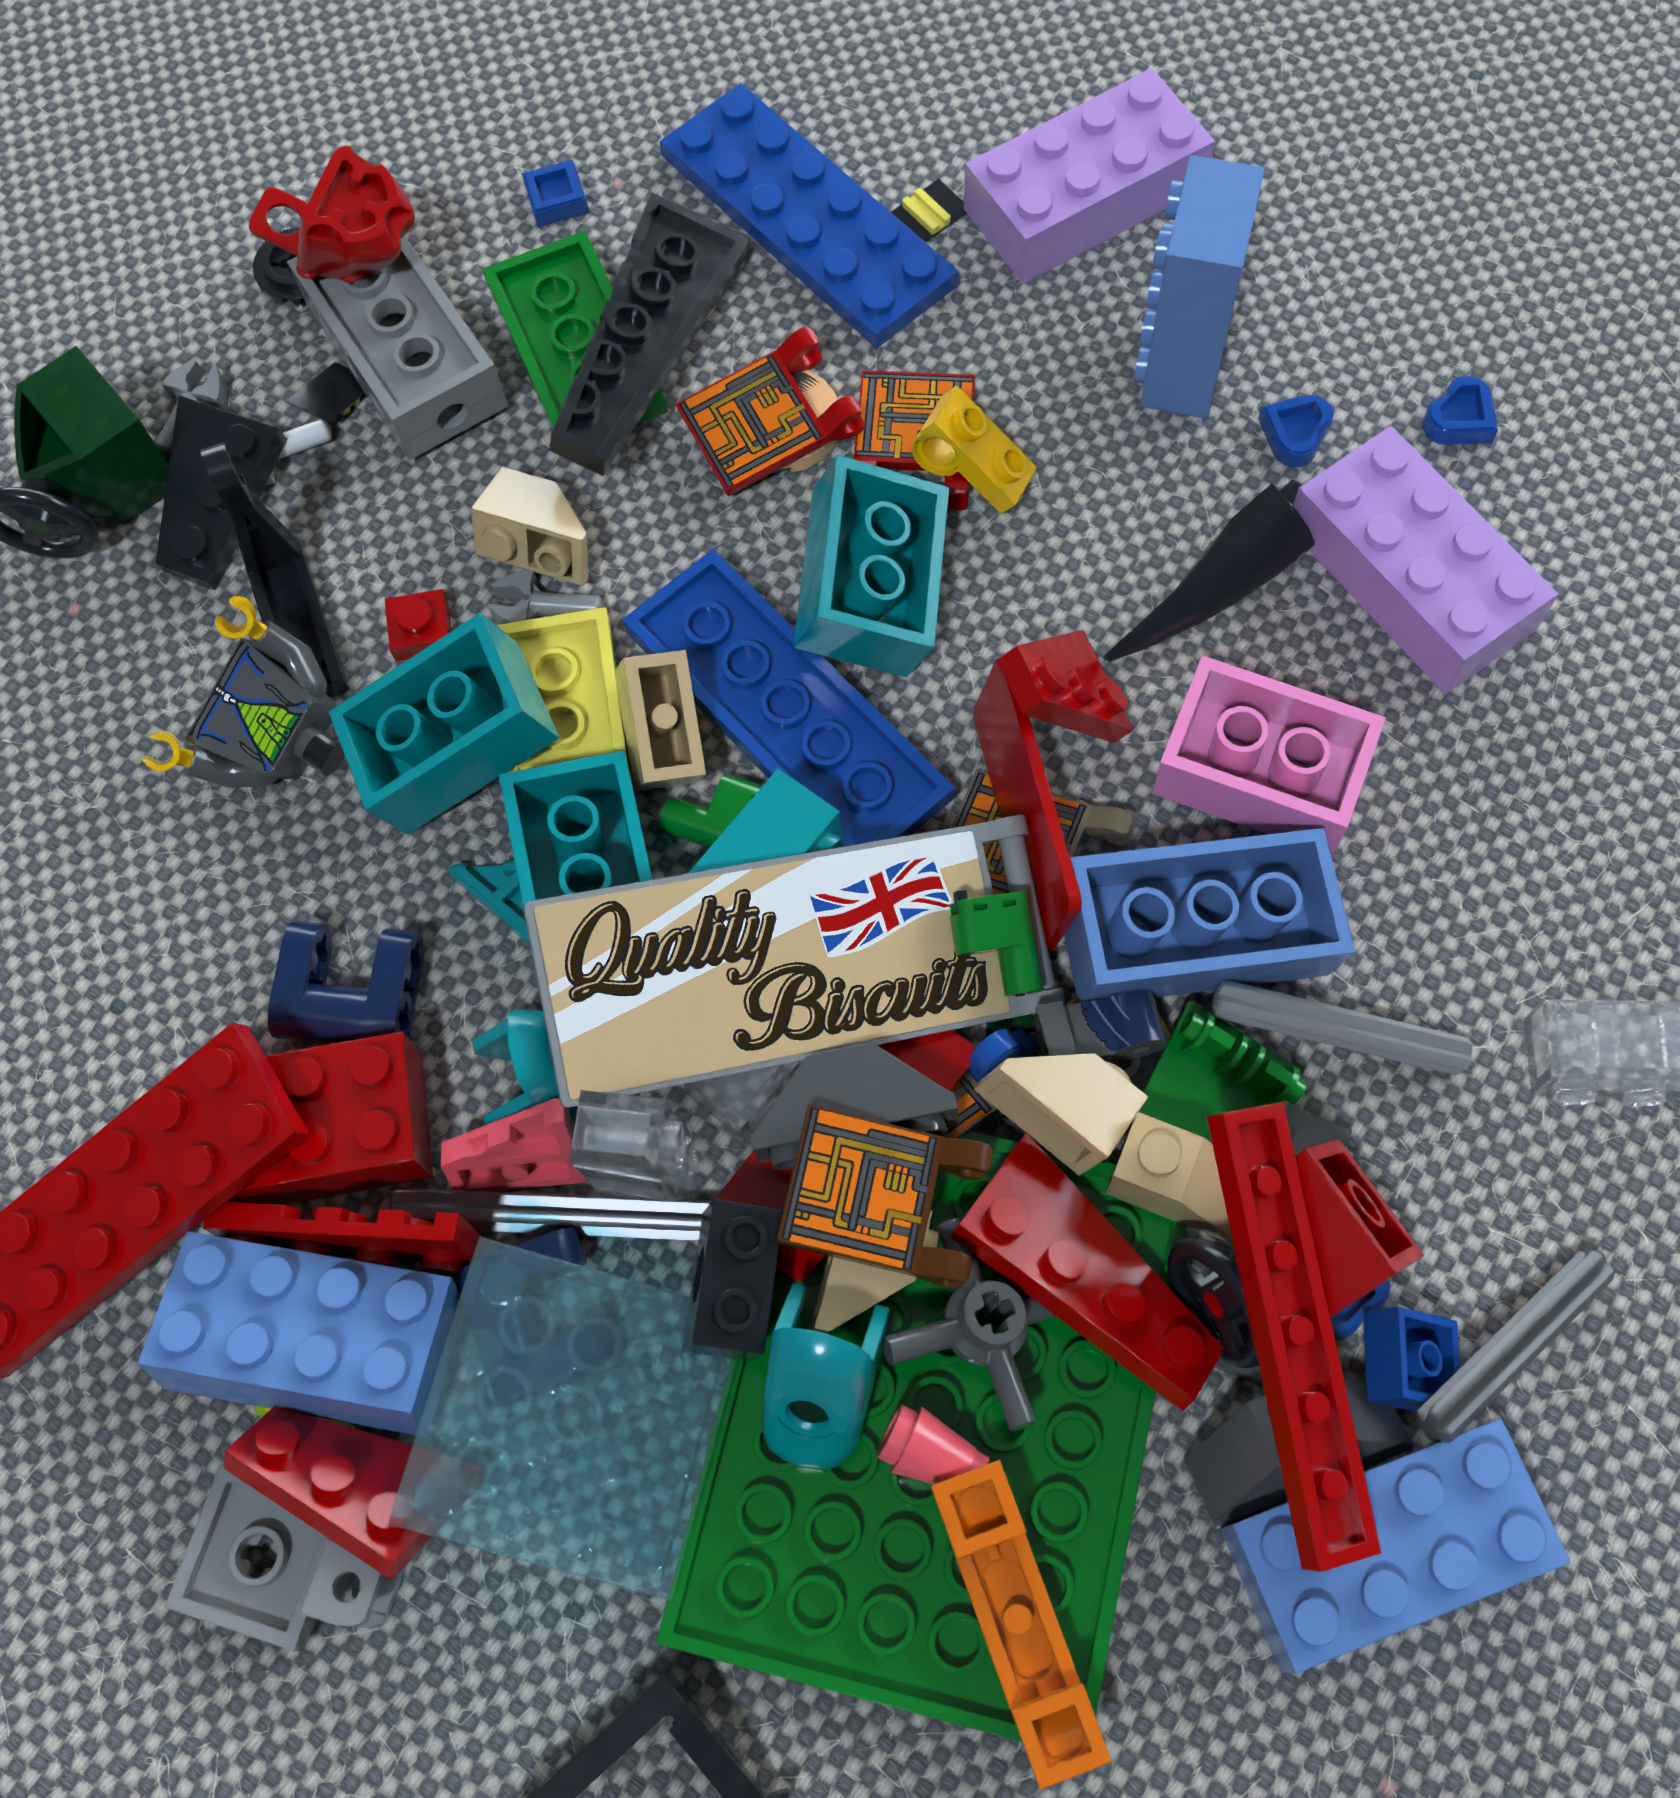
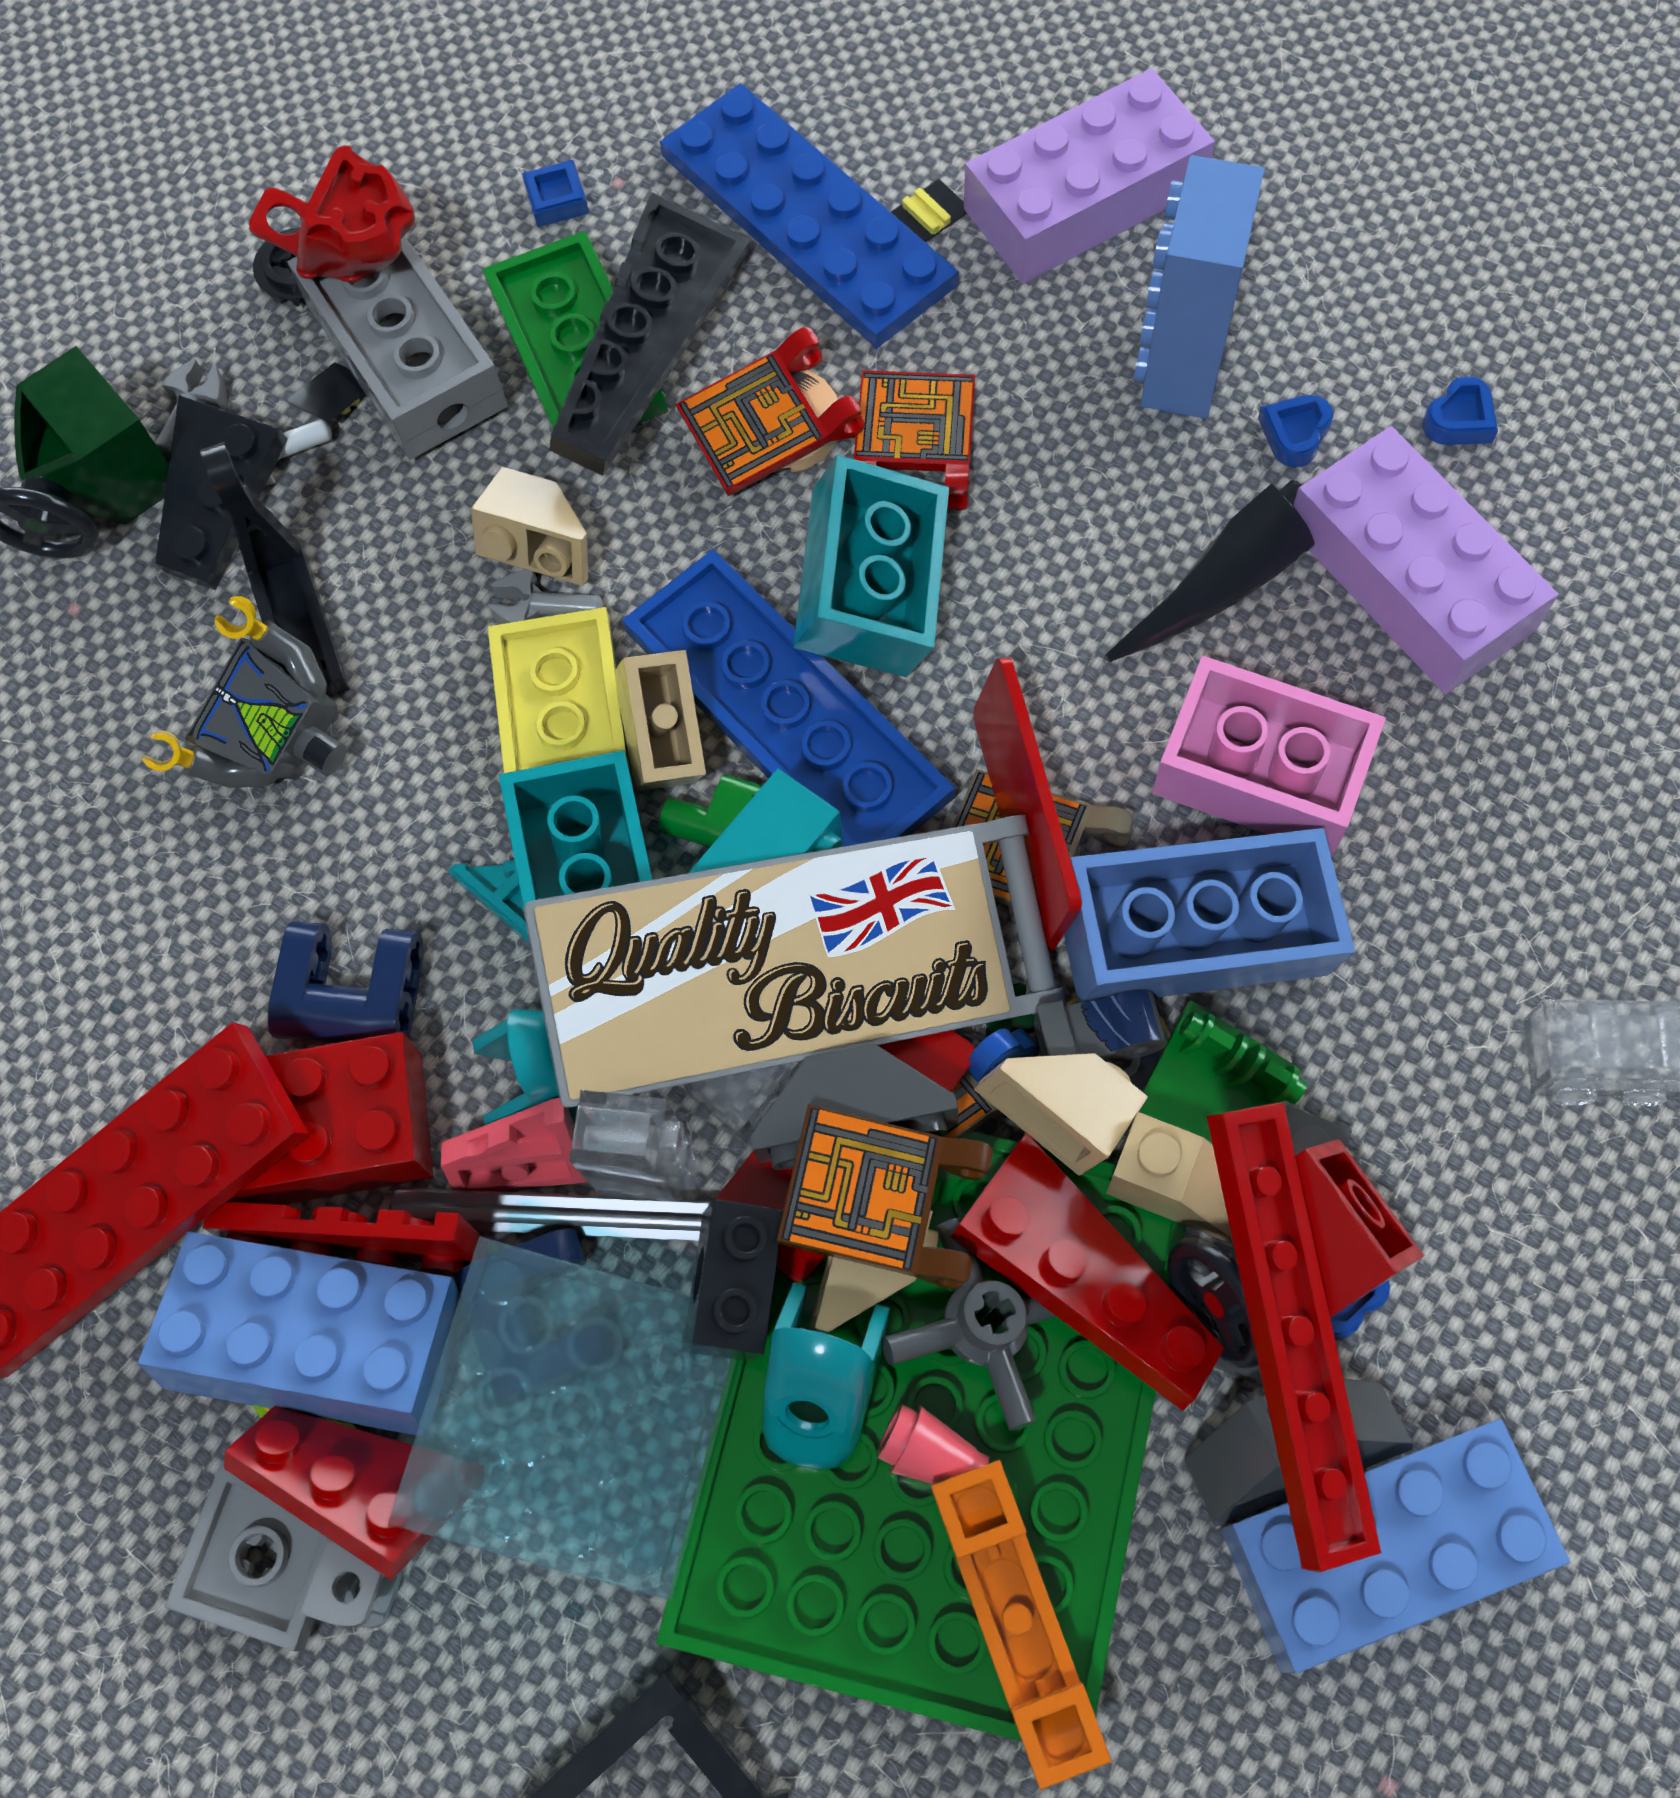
teal brick [328,613,560,835] -> none
red plate [385,589,452,661] -> none
yellow plate [912,385,1037,514] -> none
green piece [949,890,1044,996] -> none
red wing [997,630,1134,743] -> none
light grey axle [1212,980,1473,1075] -> none
blue piece [1364,1306,1460,1412] -> none
axle [1416,1249,1615,1443] -> none

